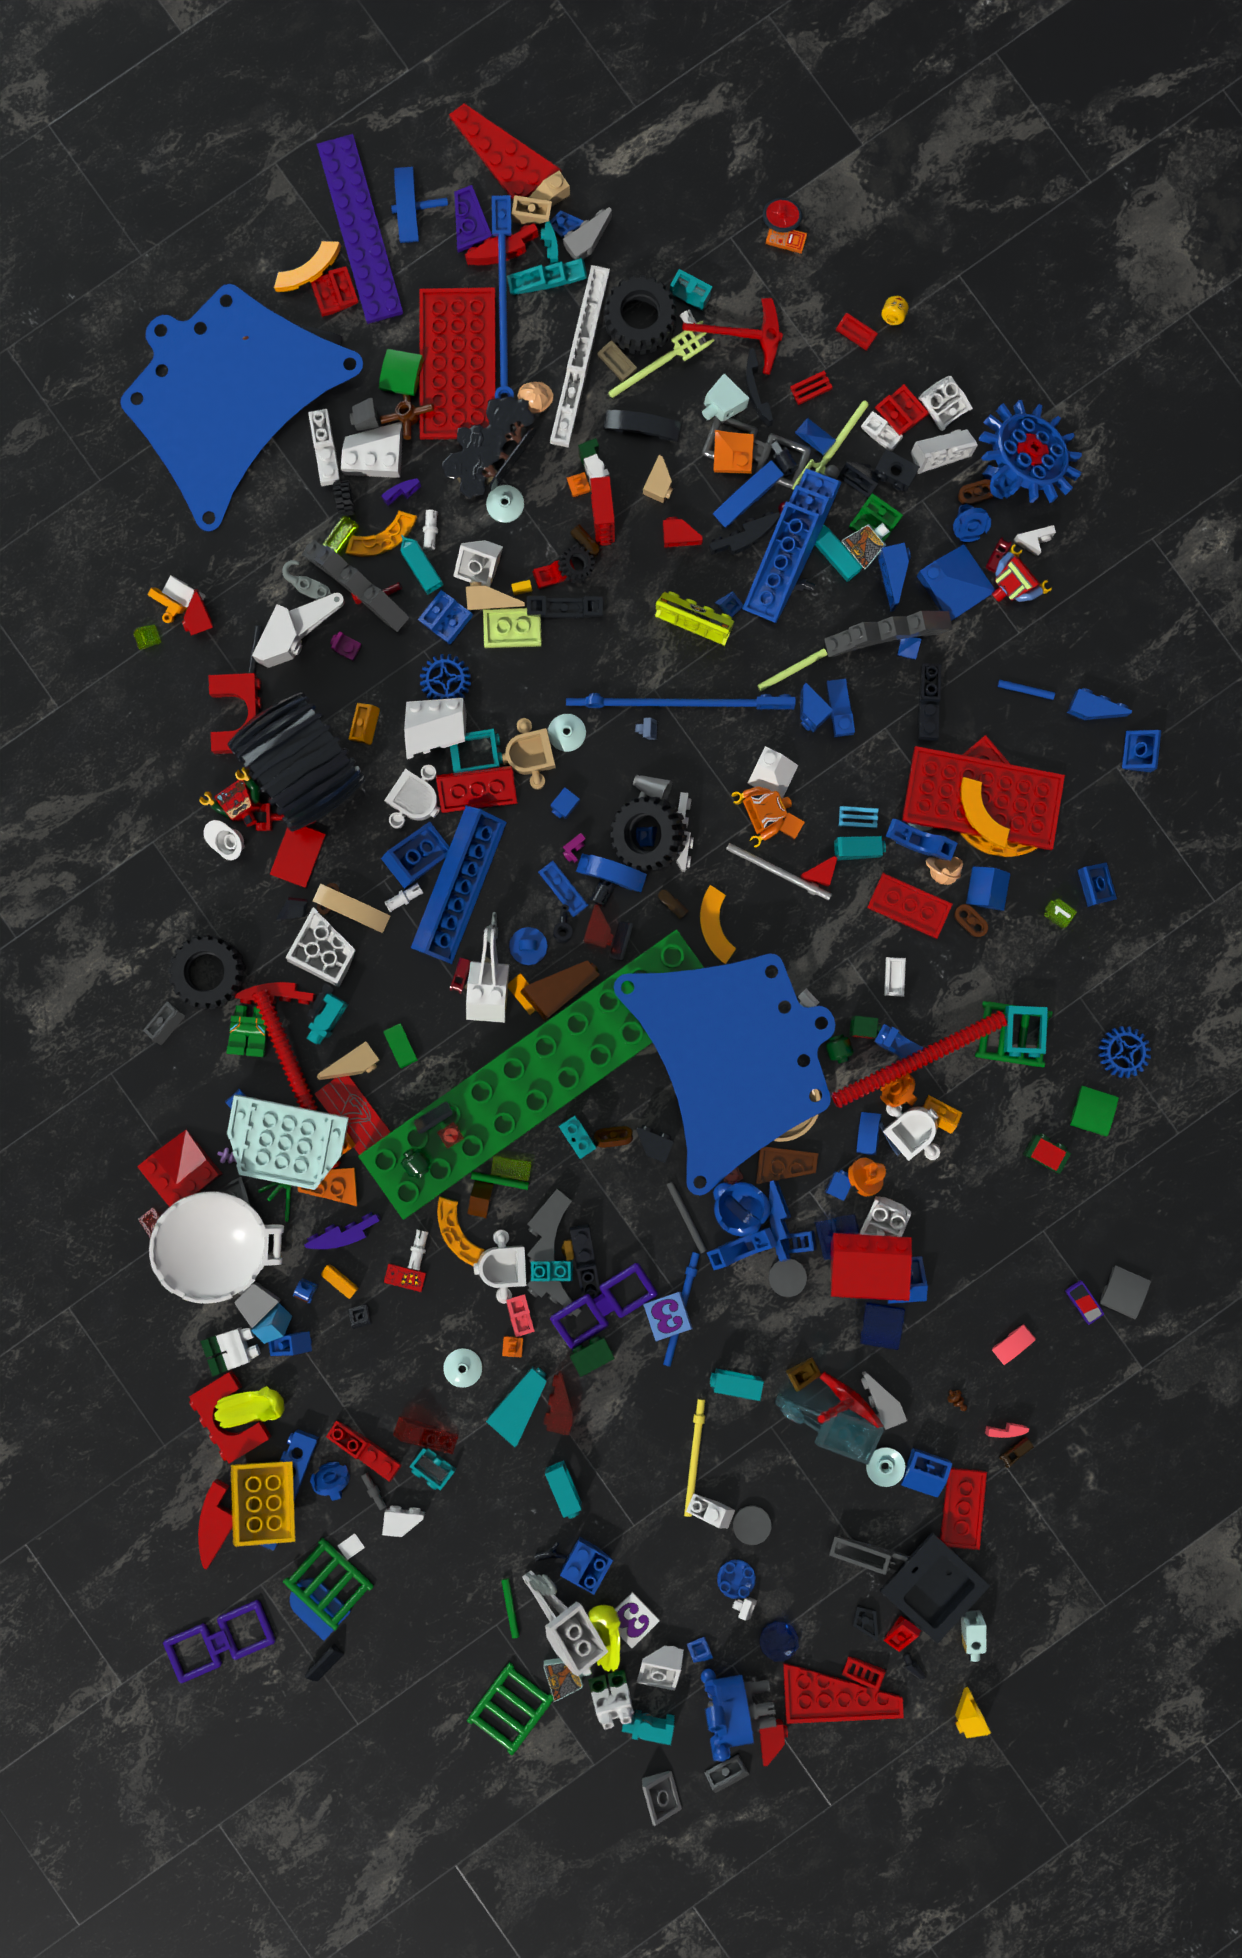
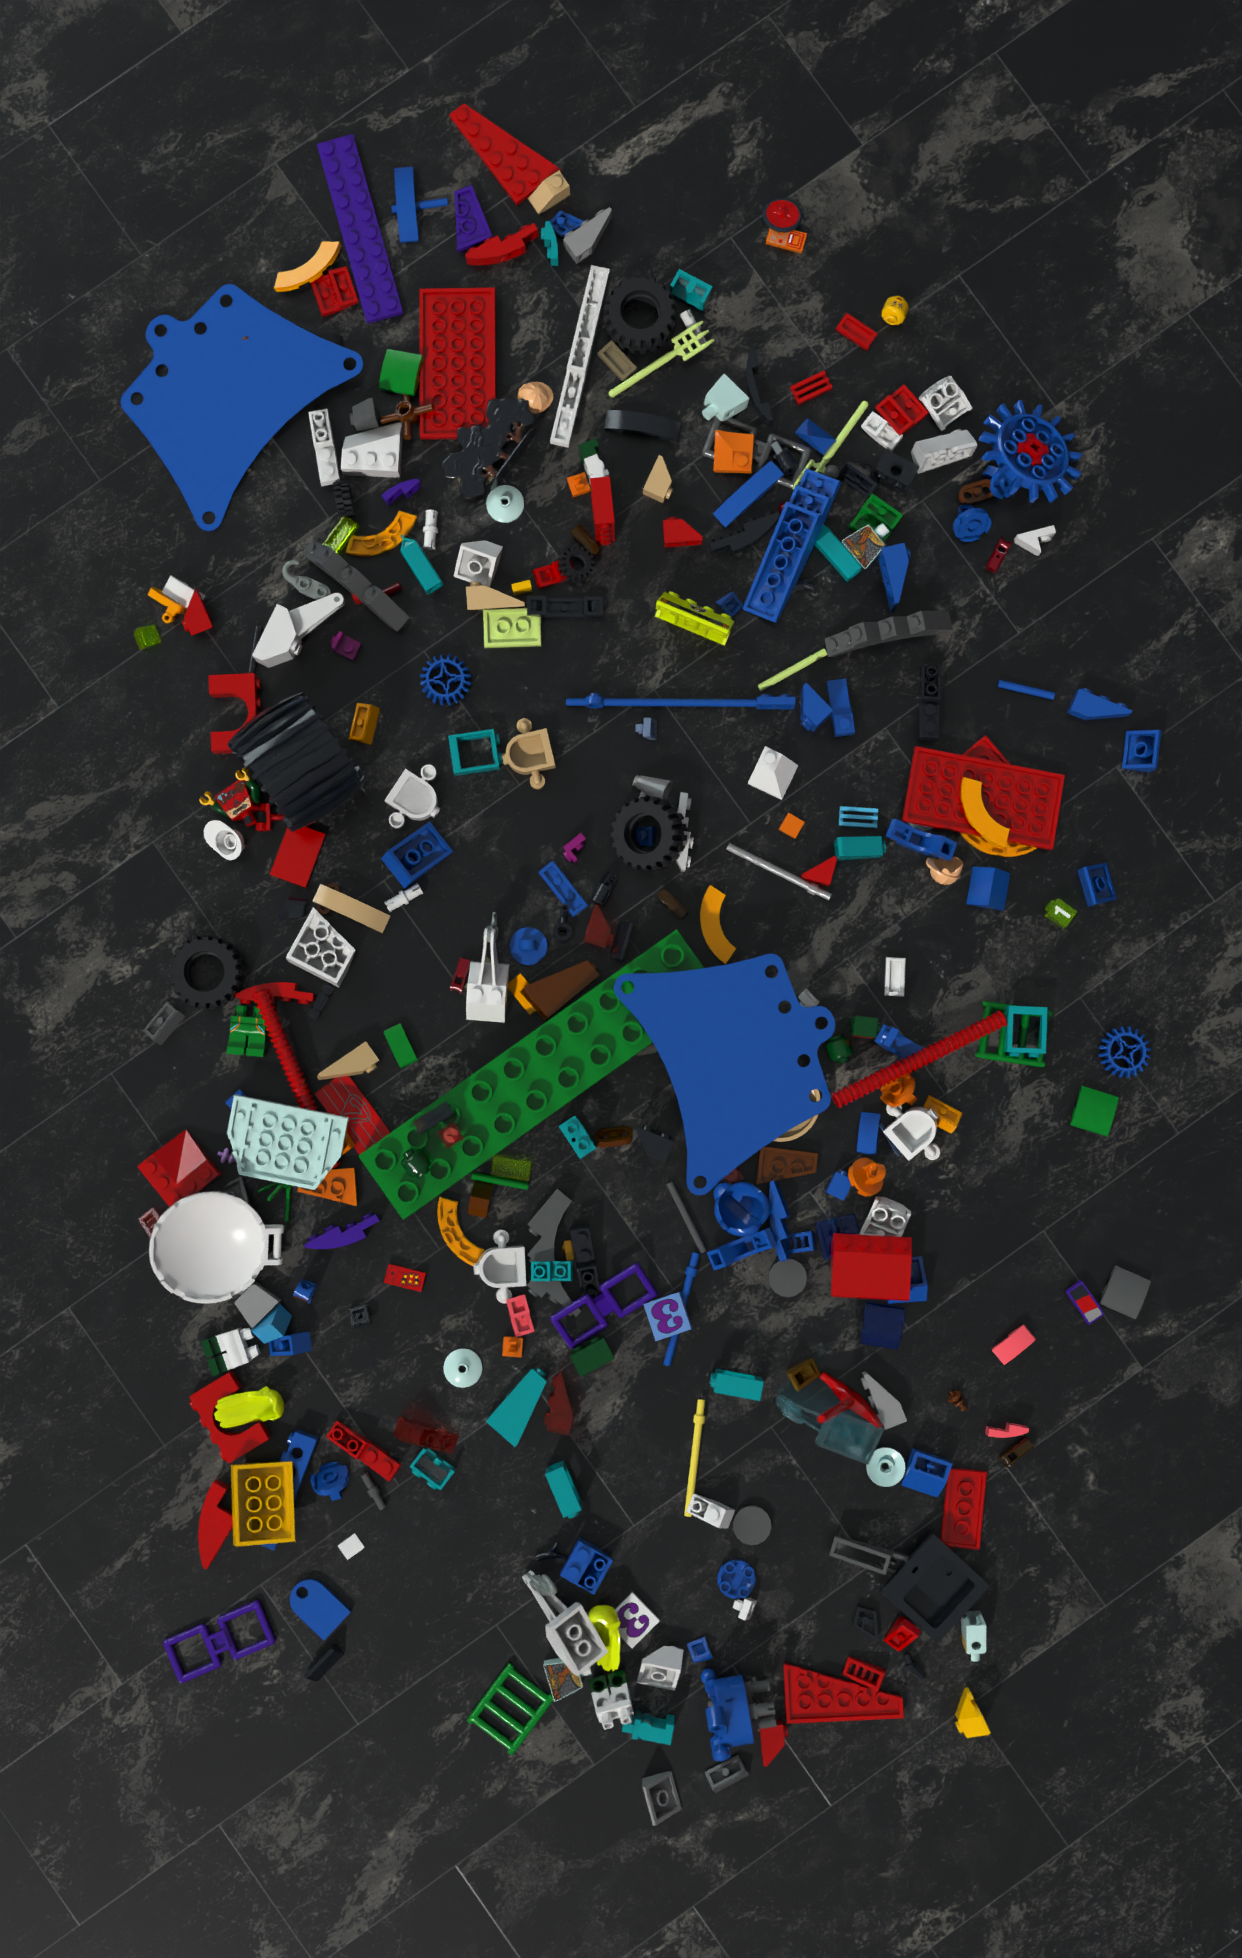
green bar [283,1538,374,1631] -> none
teal hips [307,993,349,1044] -> none
light orange slope [321,1264,359,1299] -> none
white slope [382,1506,425,1537] -> none
white wedge [404,698,467,759] -> none
white pin [408,1230,429,1270] -> none
blue slope [411,806,507,964] -> none
blue slope [418,590,473,644] -> none
red tile [436,766,517,813] -> none
blue bar [492,195,514,399] -> none
green bar [501,1578,520,1638] -> none
teal slope [507,258,587,295] -> none
tan slope [511,196,552,225] -> none
light aqua dish [548,714,586,752] -> none
blue brick [550,787,580,819] -> none
blue arch [576,853,647,892] -> none
red piece [682,298,783,375] -> none
orange torso [731,786,792,847] -> none
clear blue dish [760,1622,799,1662] -> none
red tile [867,873,953,939] -> none
blue slope [897,637,921,660] -> none
blue slope [917,545,995,621] -> none
reddish brown plate [954,904,988,937] -> none
torso [992,544,1052,602] -> none
brick [1023,1133,1071,1174] -> none

